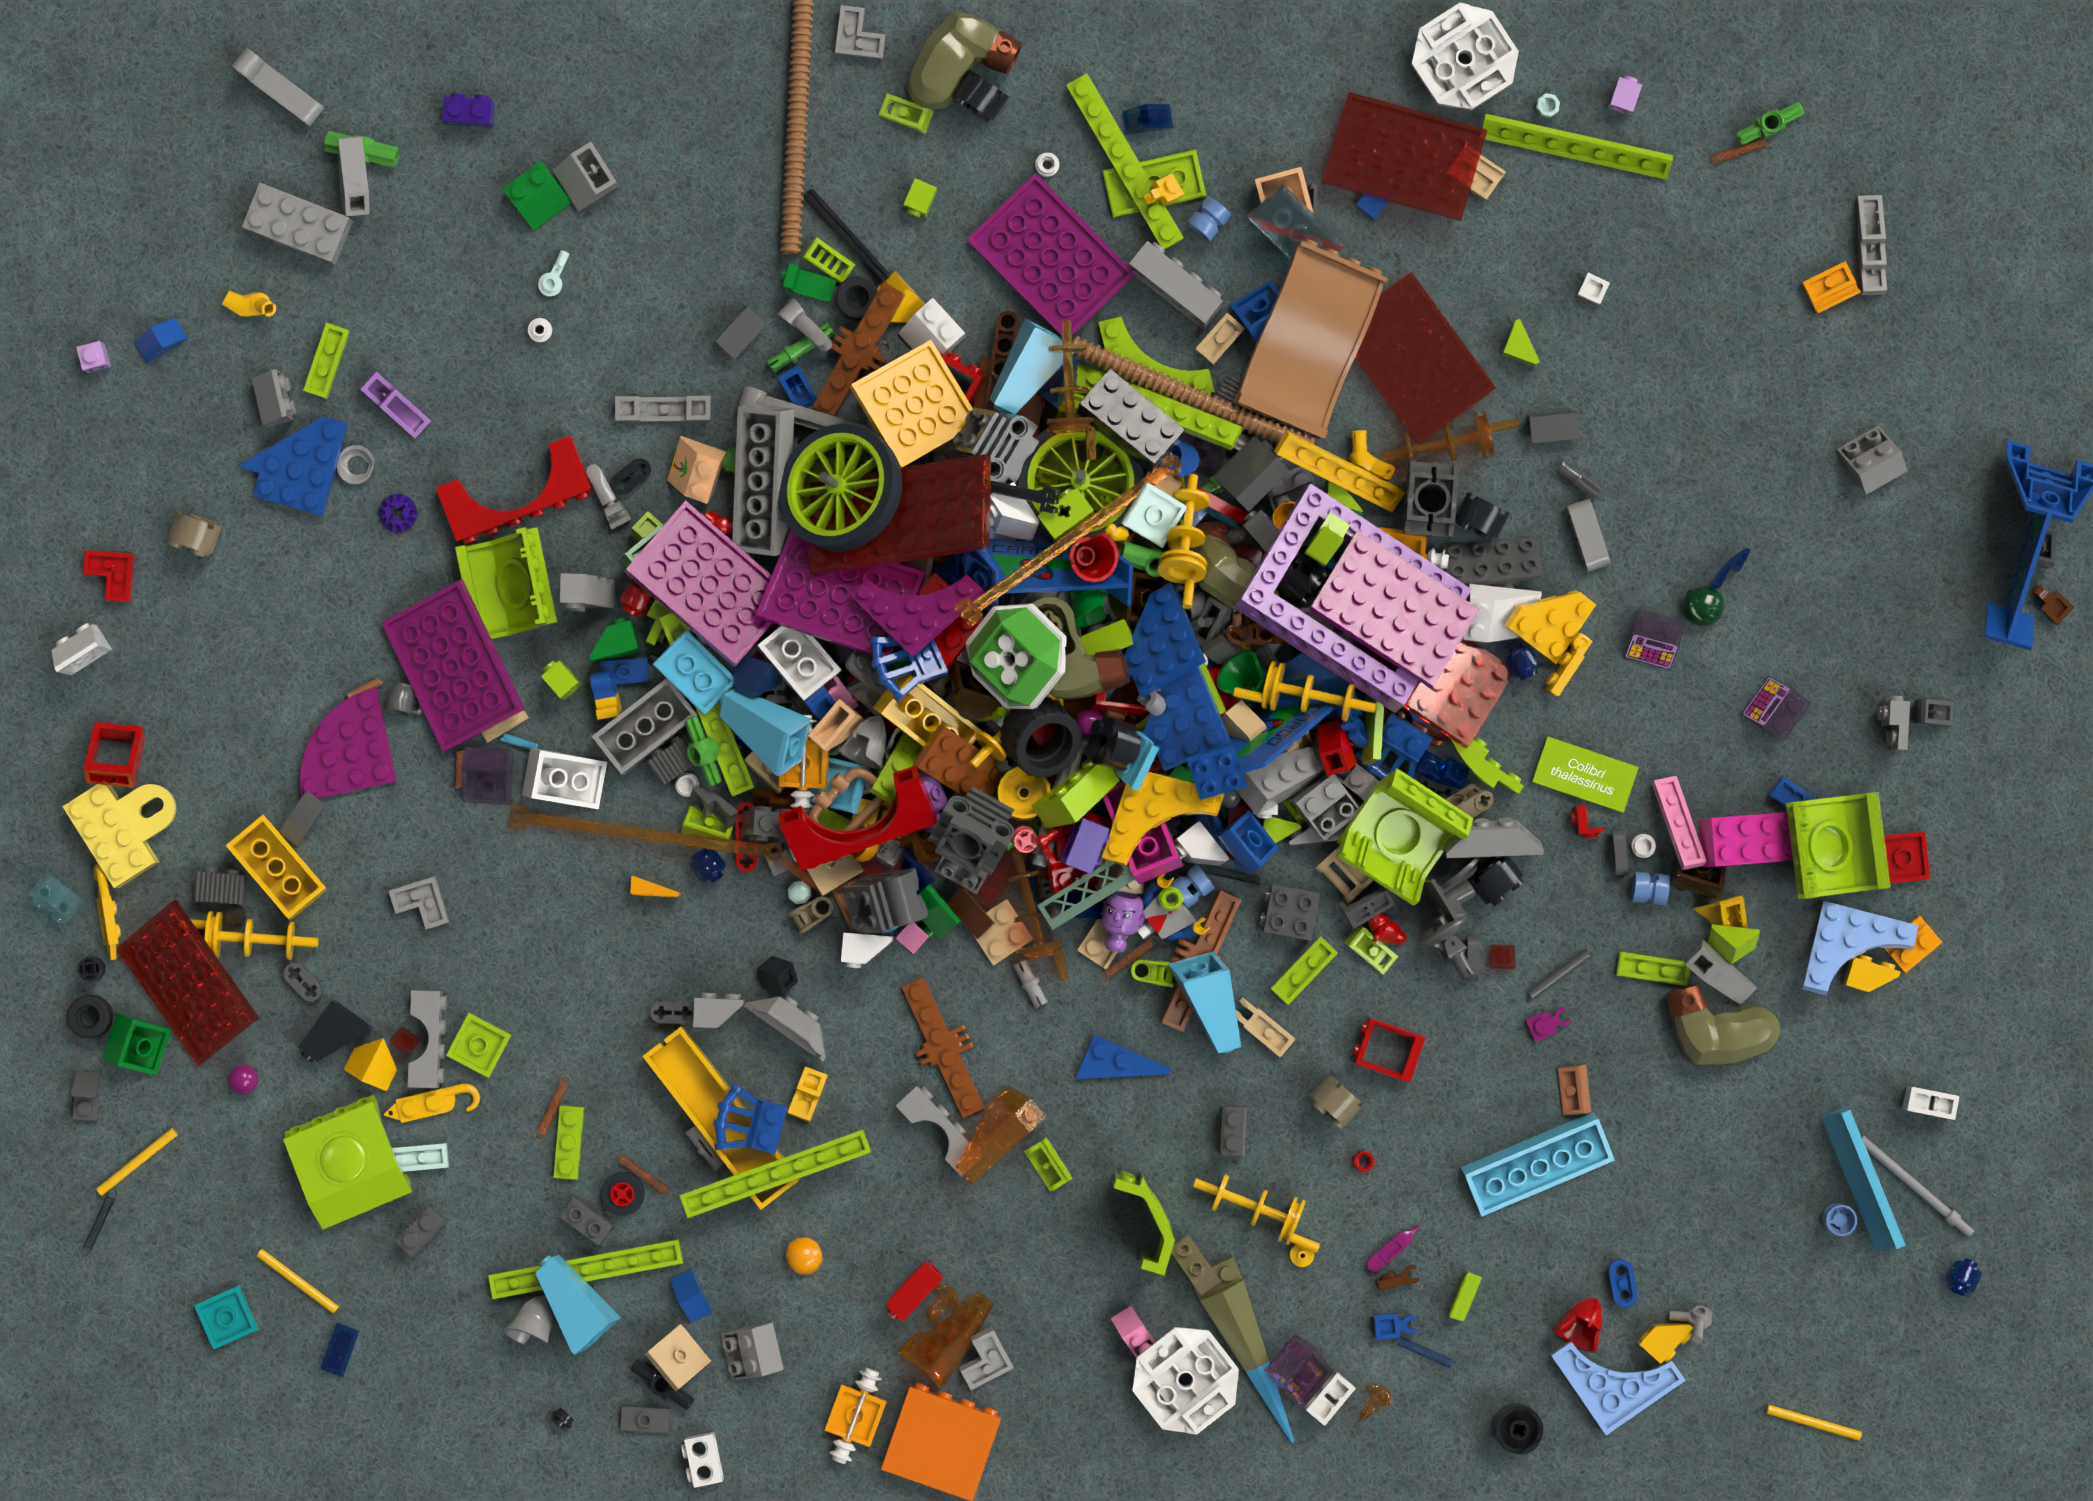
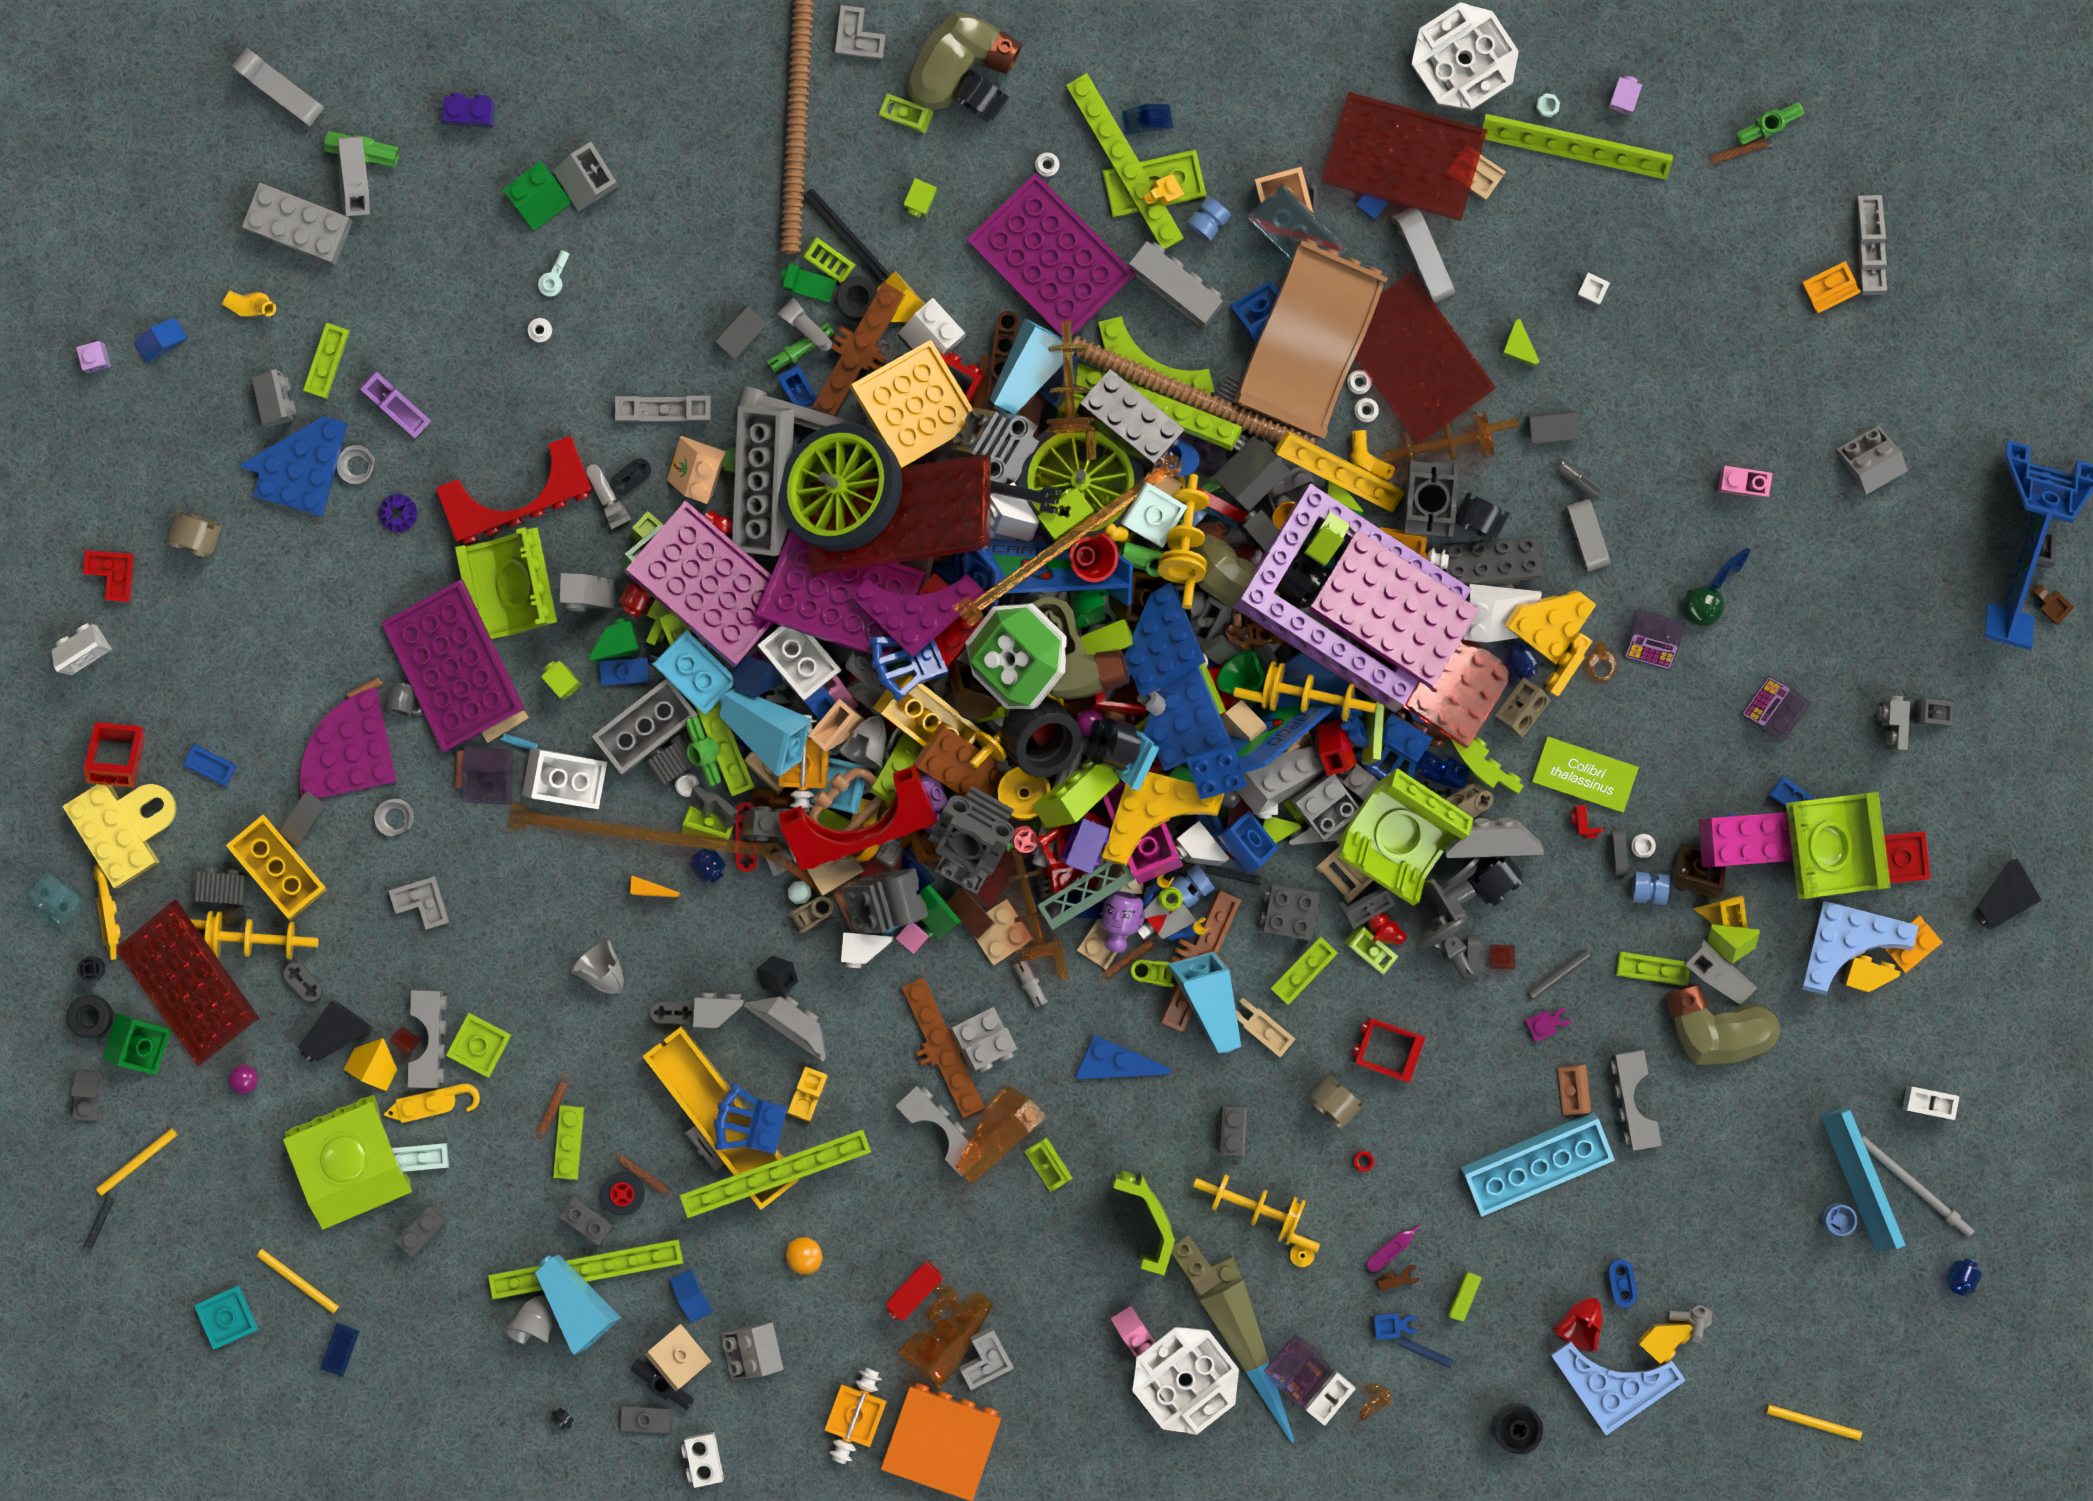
leg [590,670,622,720] -> none
tan plate [1195,313,1245,365] -> none
bright pink plate [1652,776,1707,870] -> none
none -> blue tile [183,744,237,787]
none -> light grey piece [374,799,414,836]
none -> light grey helmet [571,939,624,994]
none -> light grey plate [950,1007,1017,1073]
none -> white plate [1347,370,1371,394]
none -> white plate [1354,398,1379,422]
none -> light grey beam [1391,206,1455,304]
none -> dark tan brick [1495,677,1551,738]
none -> clear orange piece [1585,641,1617,682]
none -> light grey arch [1610,1049,1662,1151]
none -> bright pink slope [1717,466,1772,497]
none -> black slope [1976,858,2042,929]

